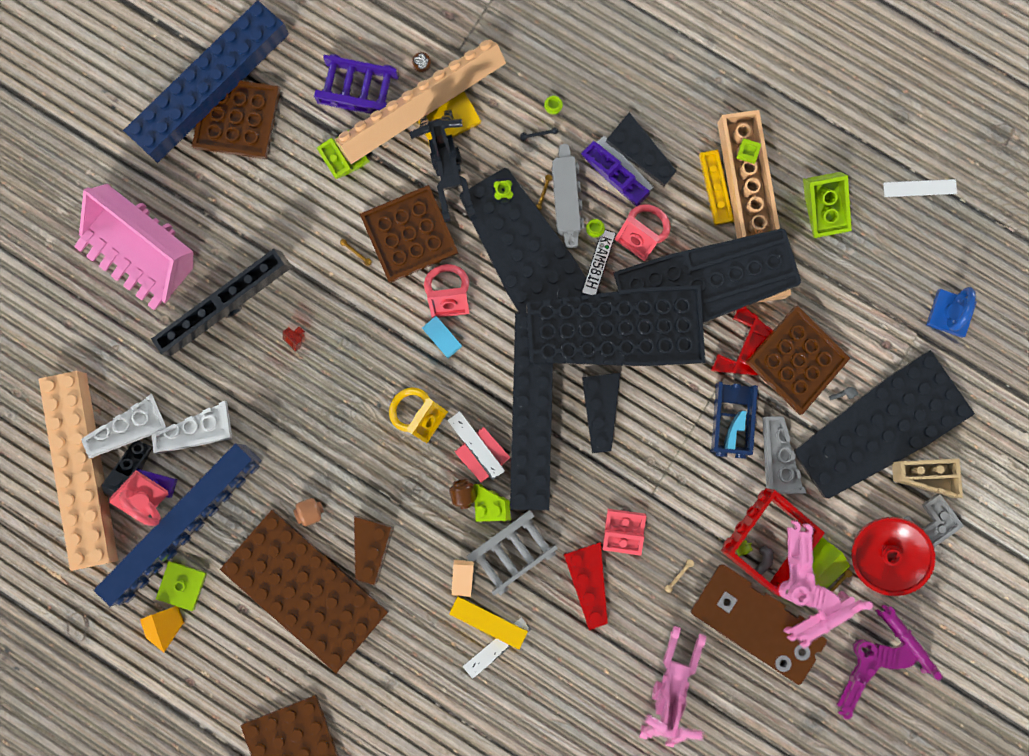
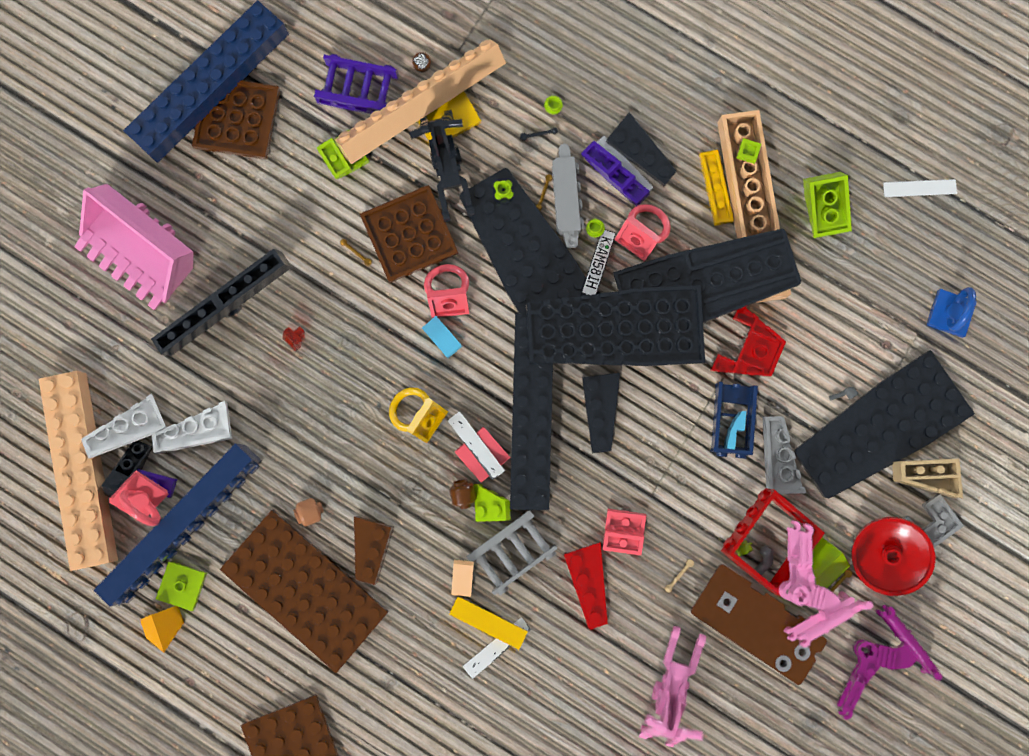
reddish brown plate [746,306,851,415] -> none

